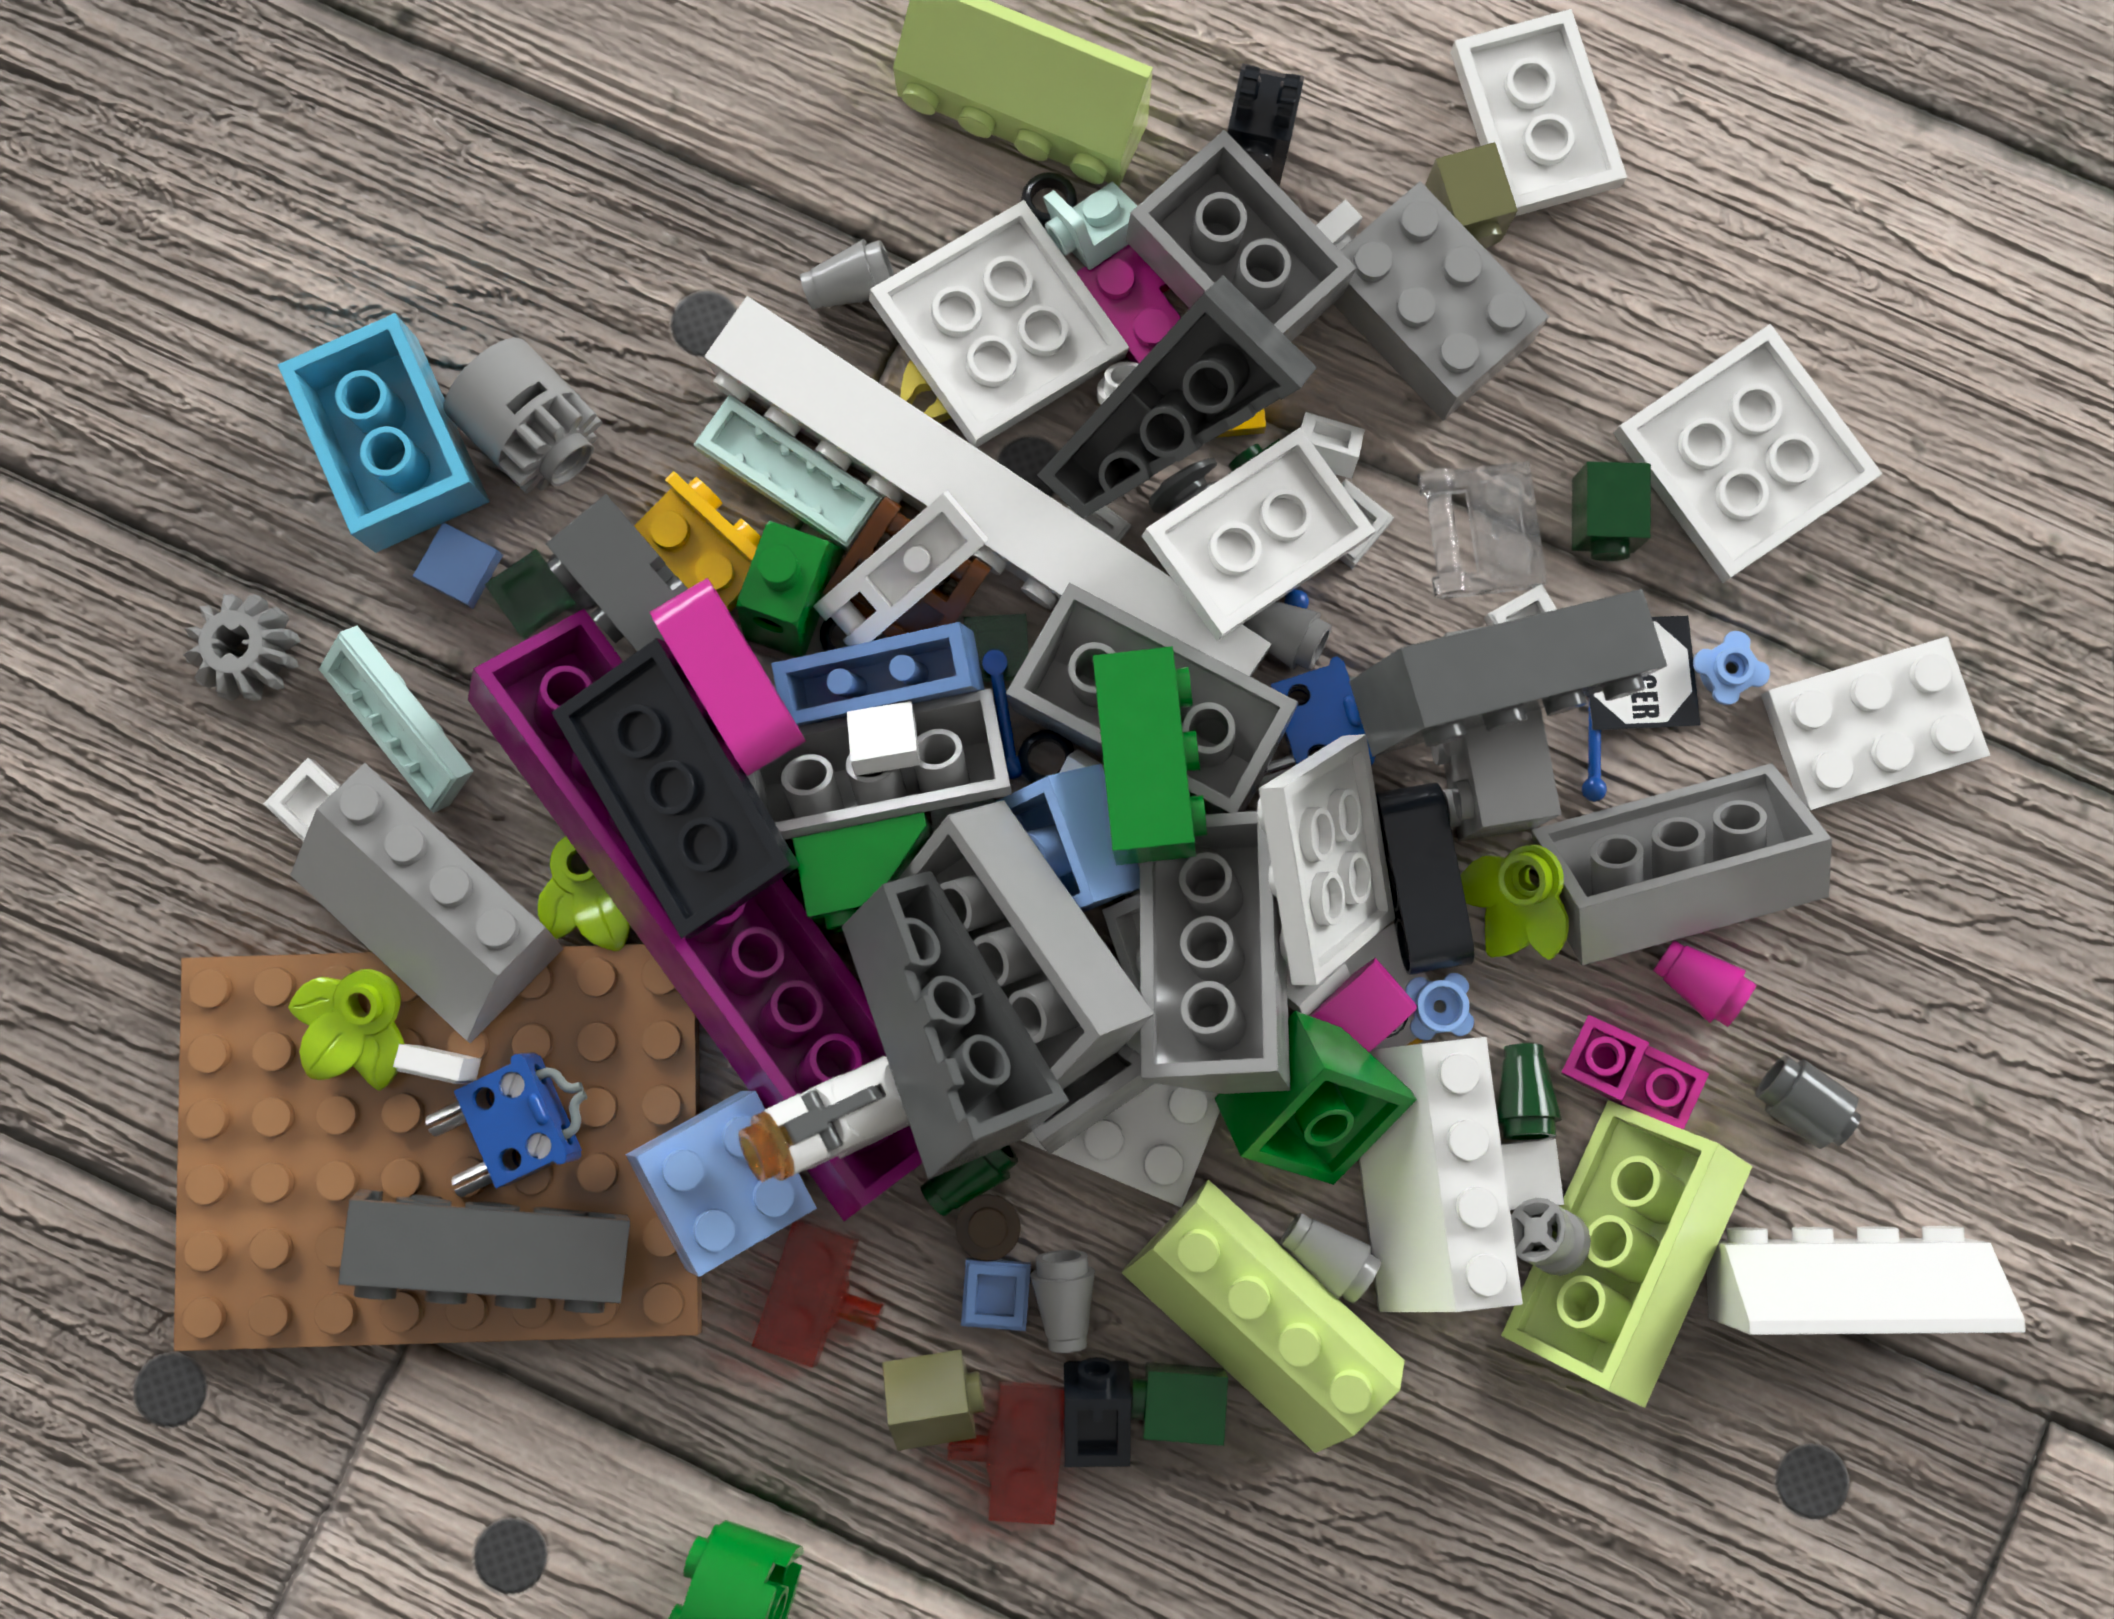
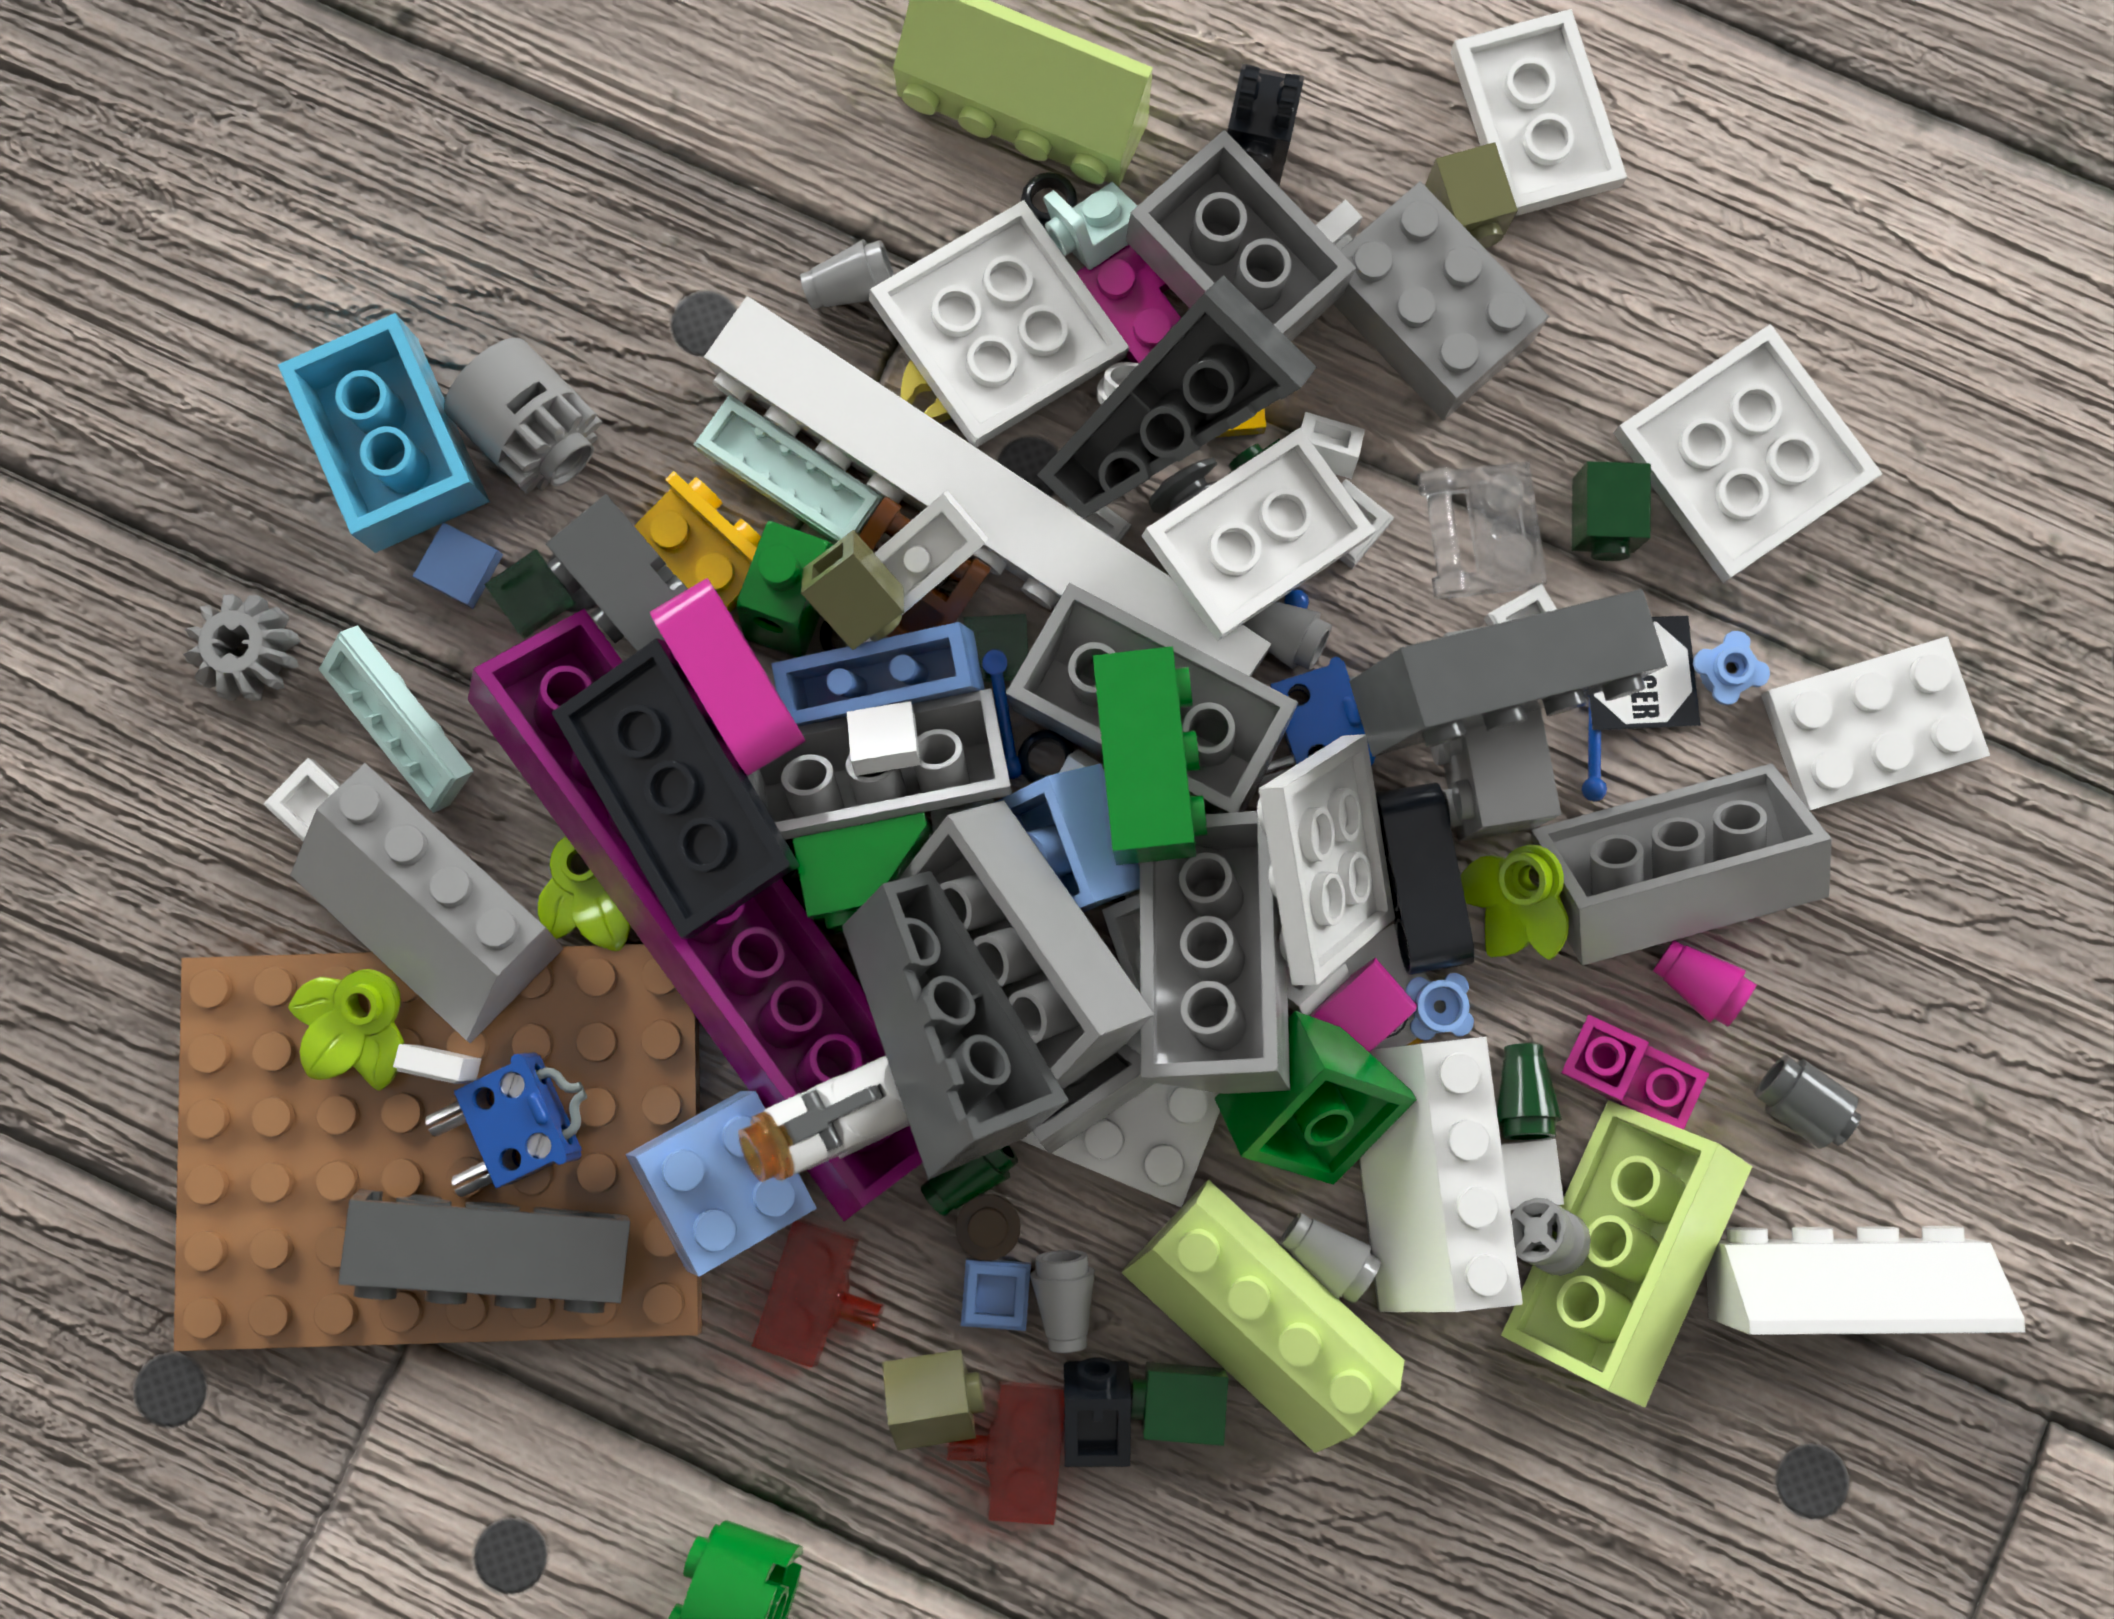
none -> olive brick [801,530,904,650]

